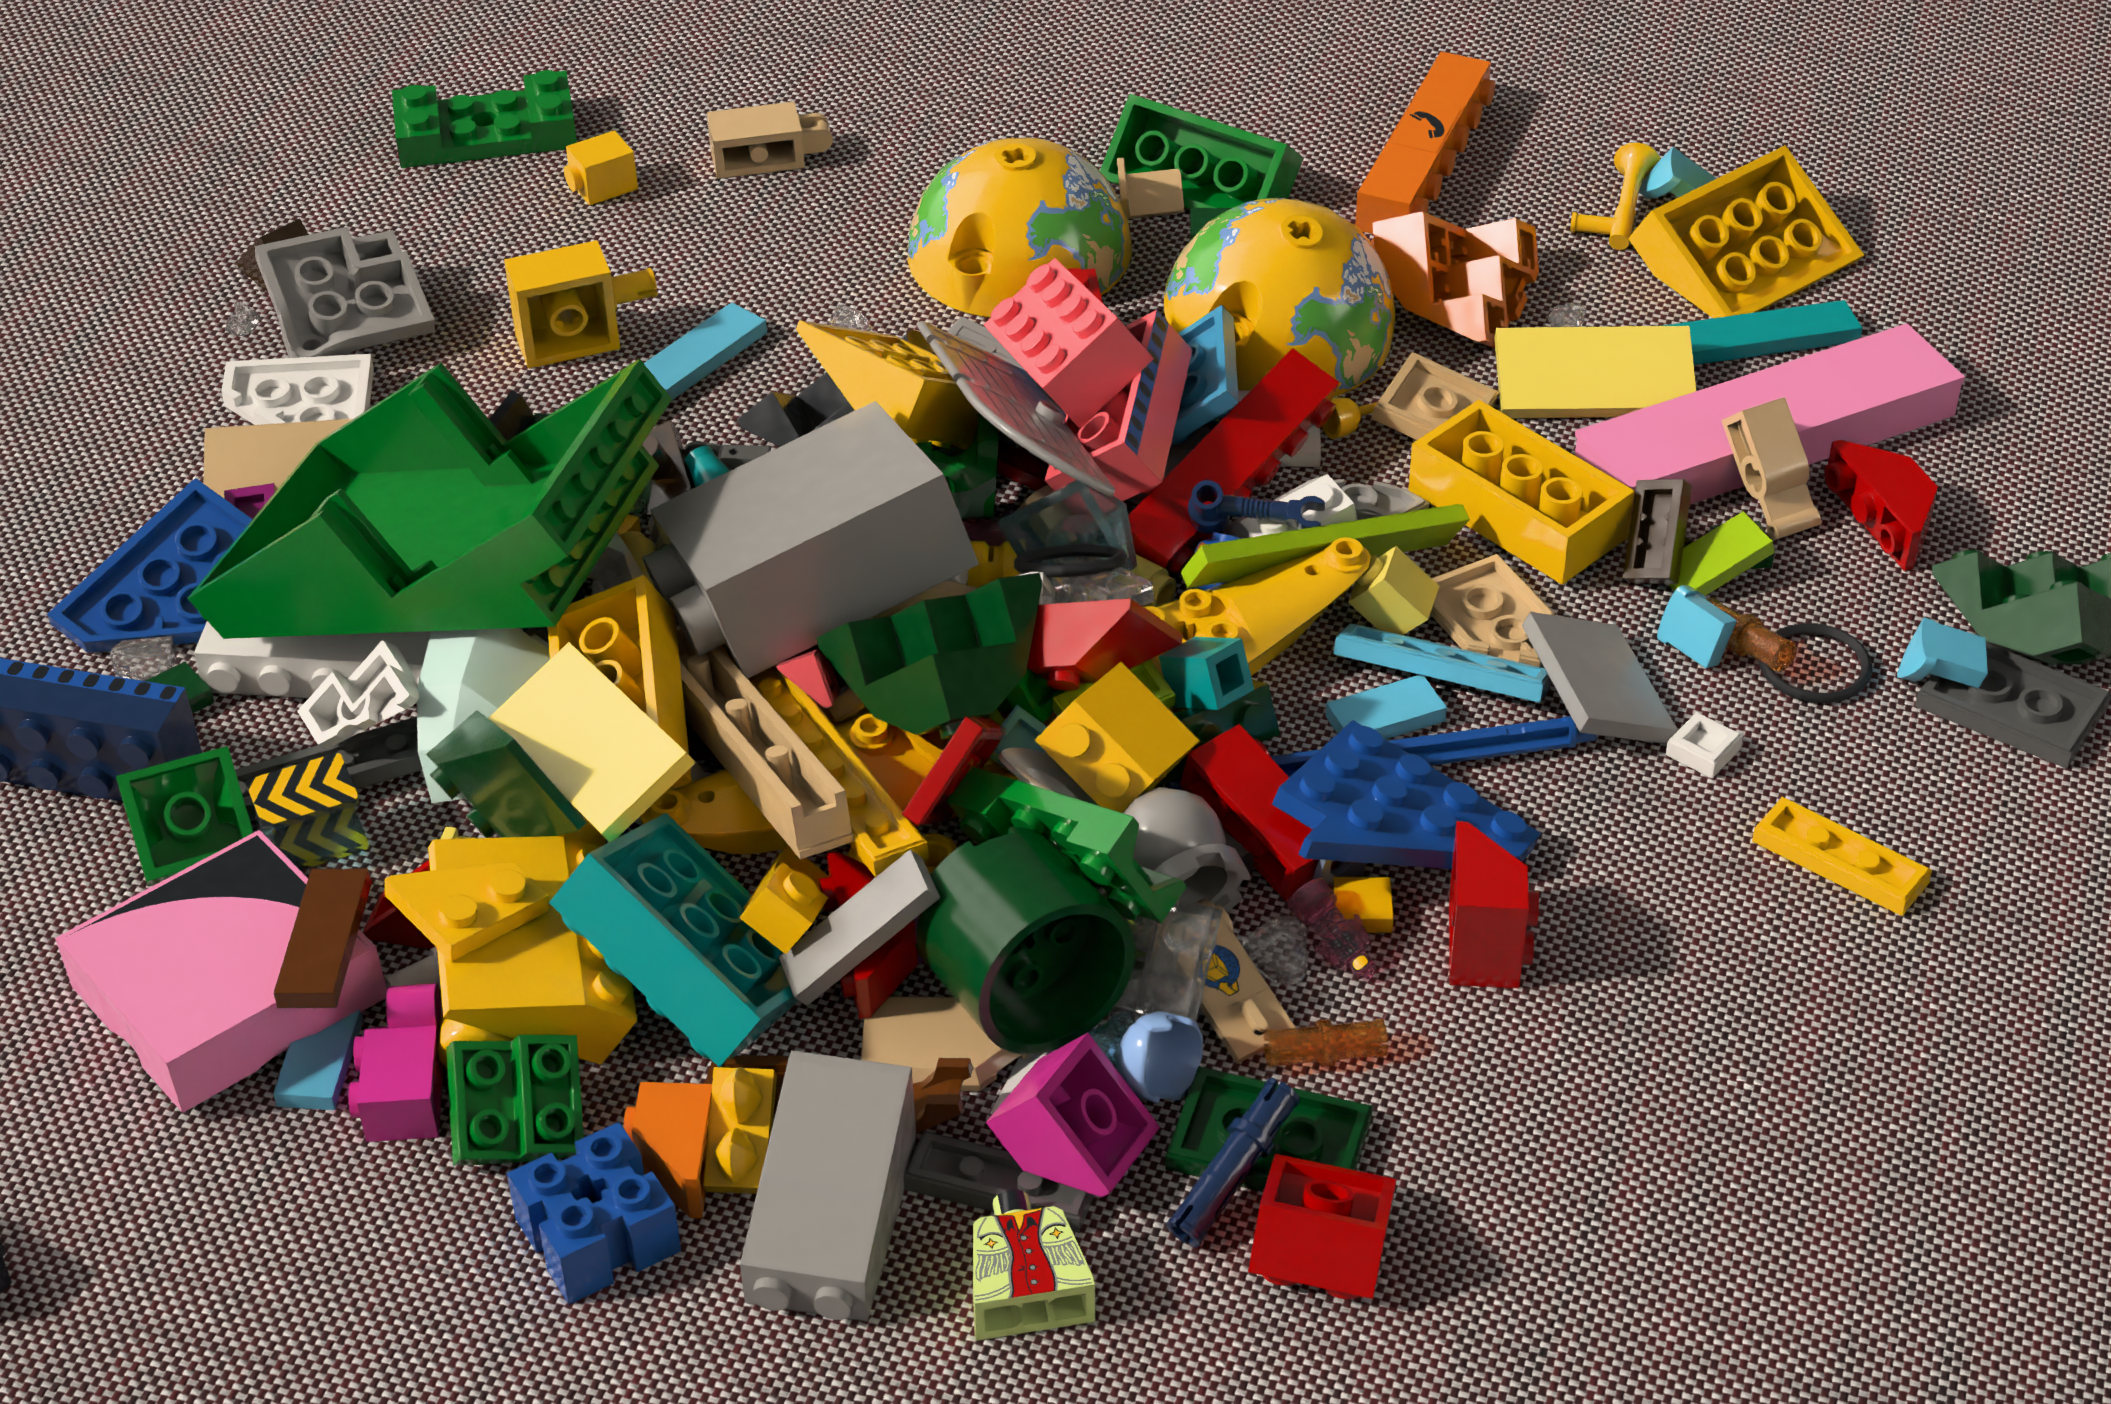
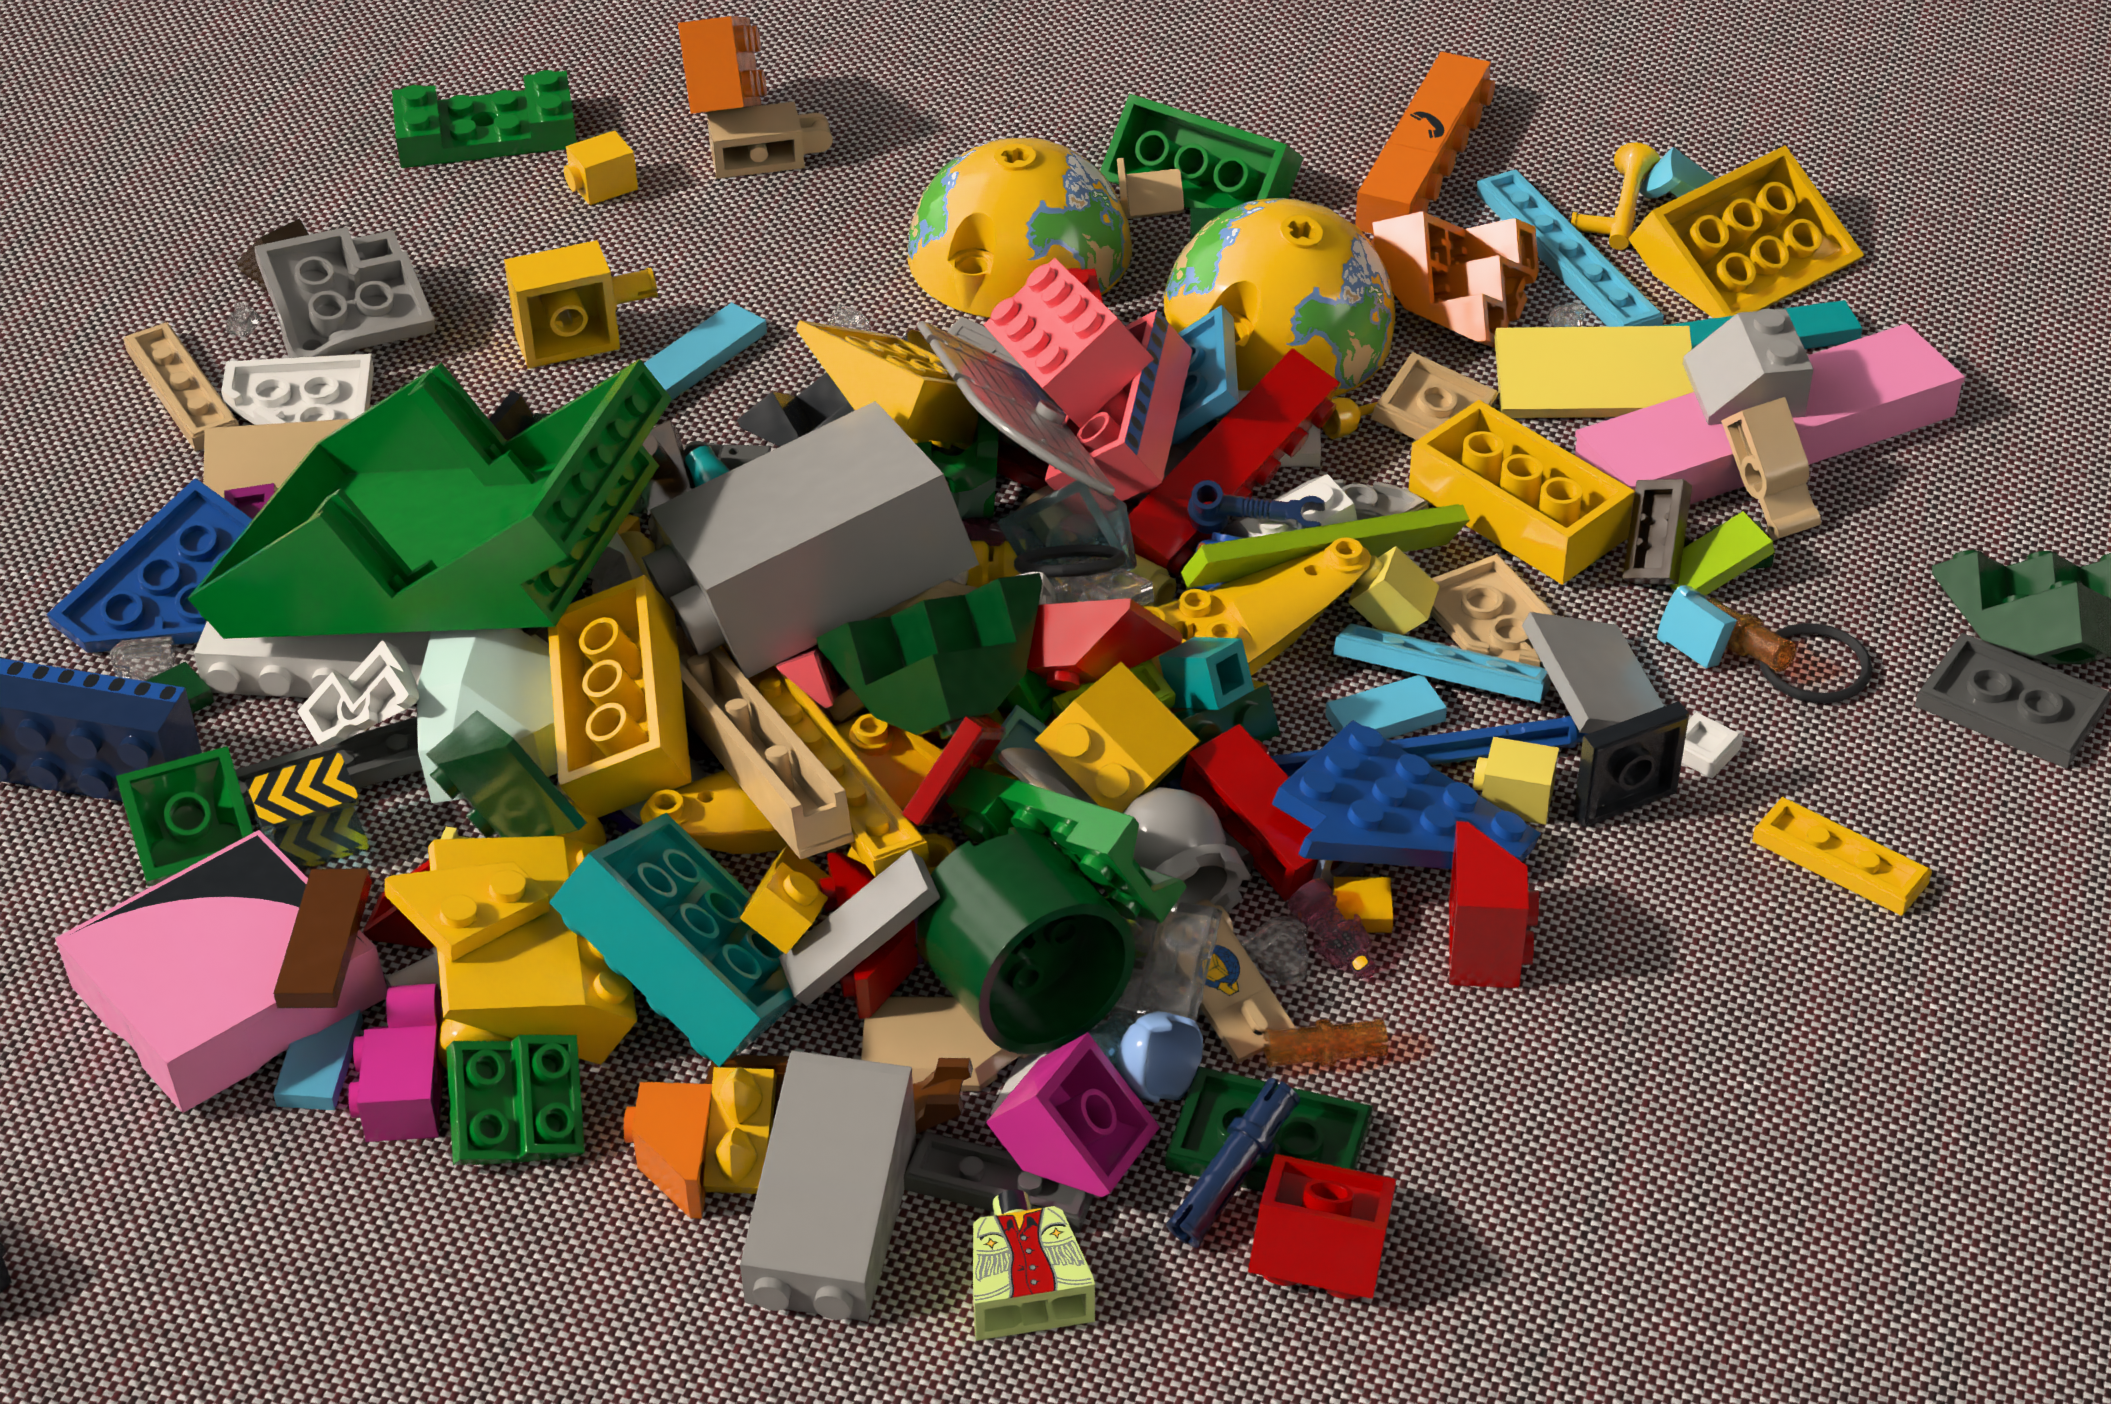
light yellow tile [488,642,695,842] -> none
blue brick [507,1122,681,1305] -> none
red slope [1824,440,1938,572] -> none
medium azure tile [1897,617,1988,688] -> none
none -> tan tile [123,322,239,452]
none -> orange brick [678,16,767,114]
none -> light yellow brick [1473,737,1559,825]
none -> medium azure tile [1476,169,1664,327]
none -> black tile [1573,701,1690,828]
none -> light grey slope [1683,309,1813,425]

